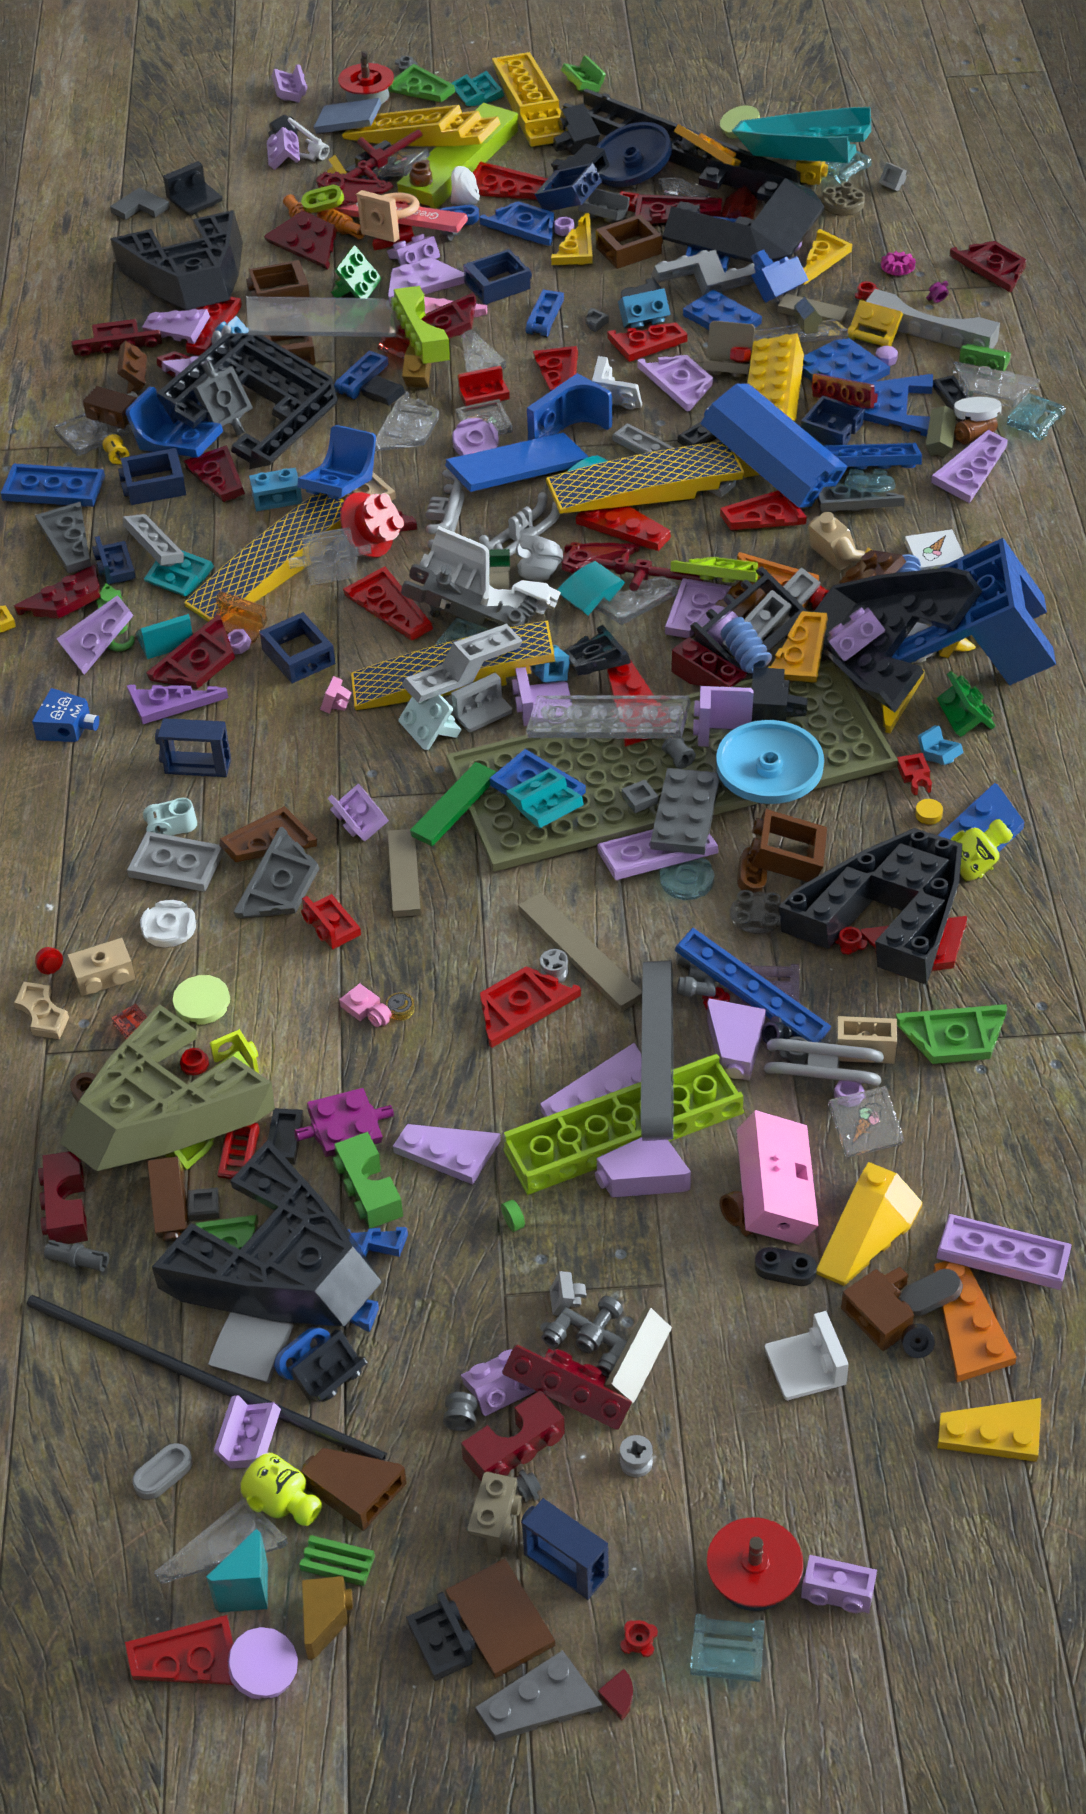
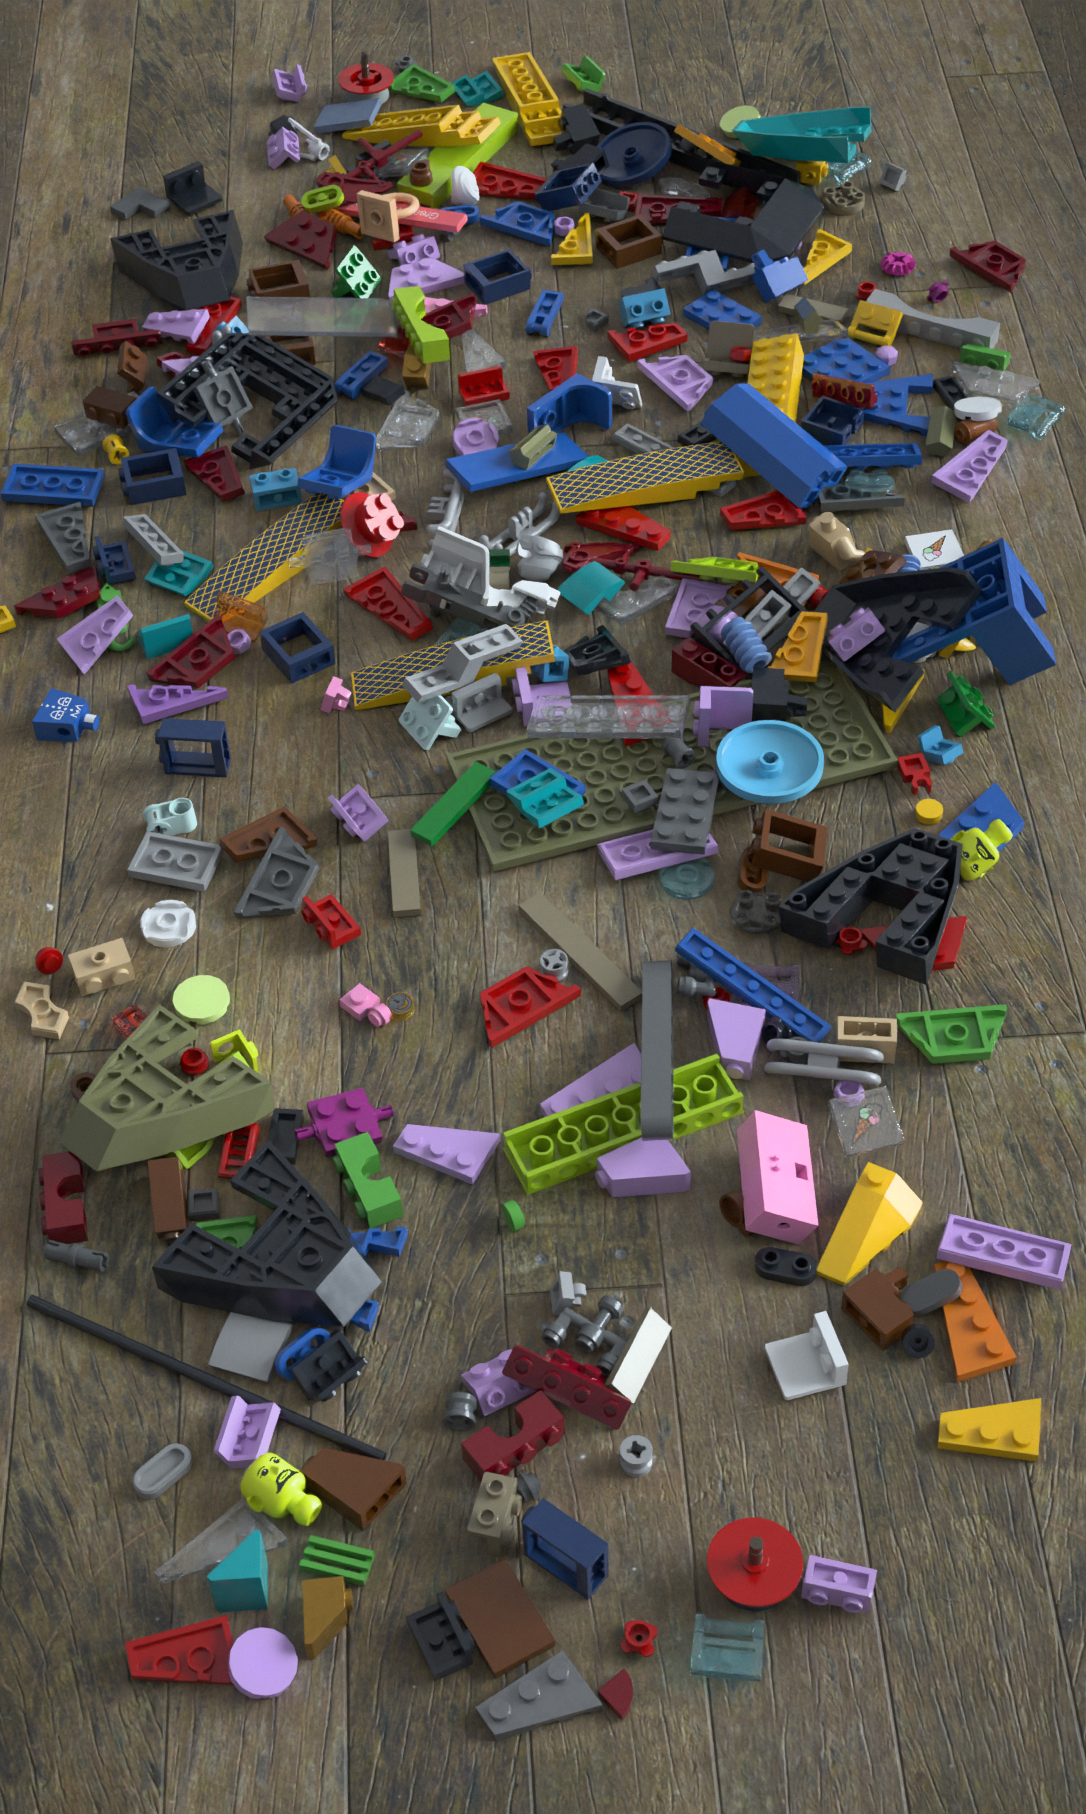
none -> olive piece [509,424,557,470]

